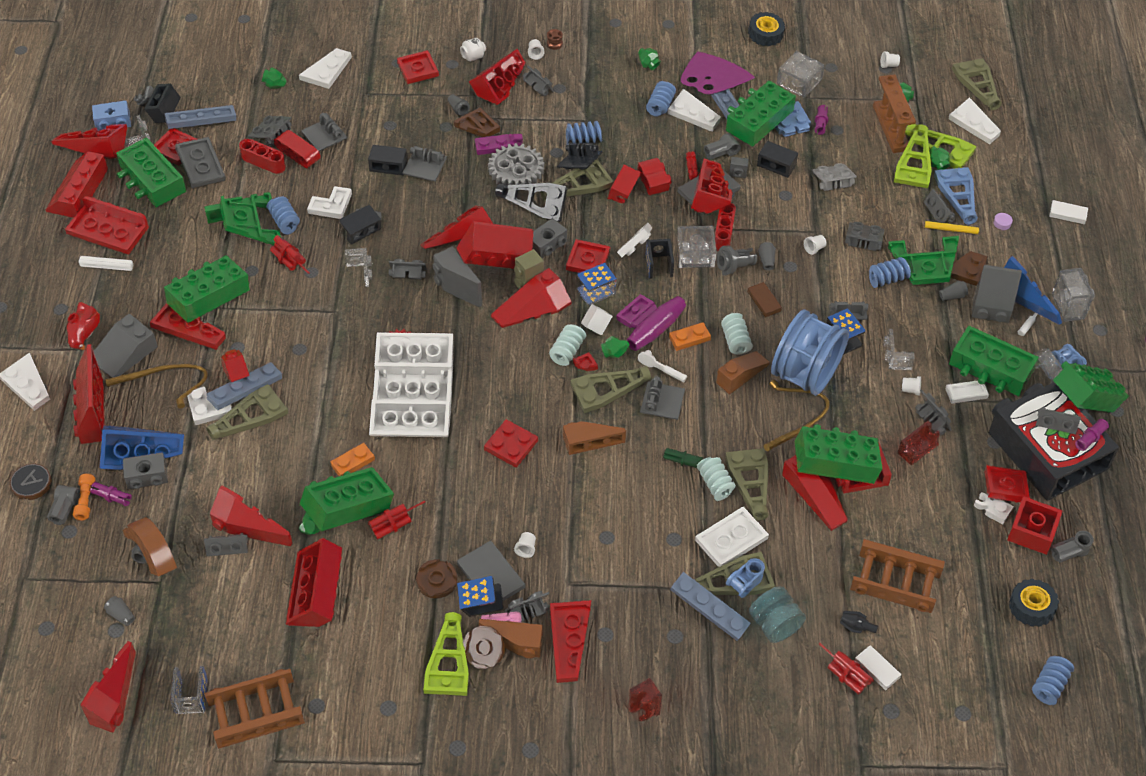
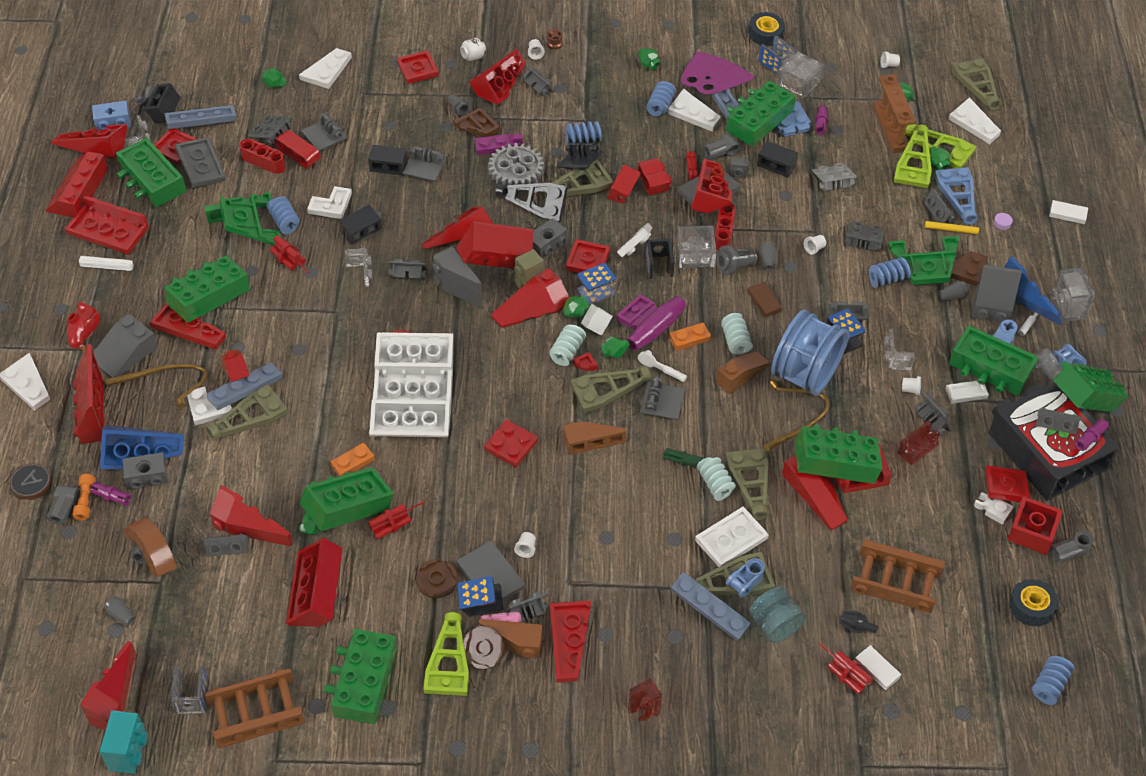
none -> teal brick [99,711,148,774]
none -> green piece [324,629,398,725]
none -> green rock [563,295,590,318]
none -> piece [759,36,796,75]
none -> medium blue piece [993,320,1018,344]

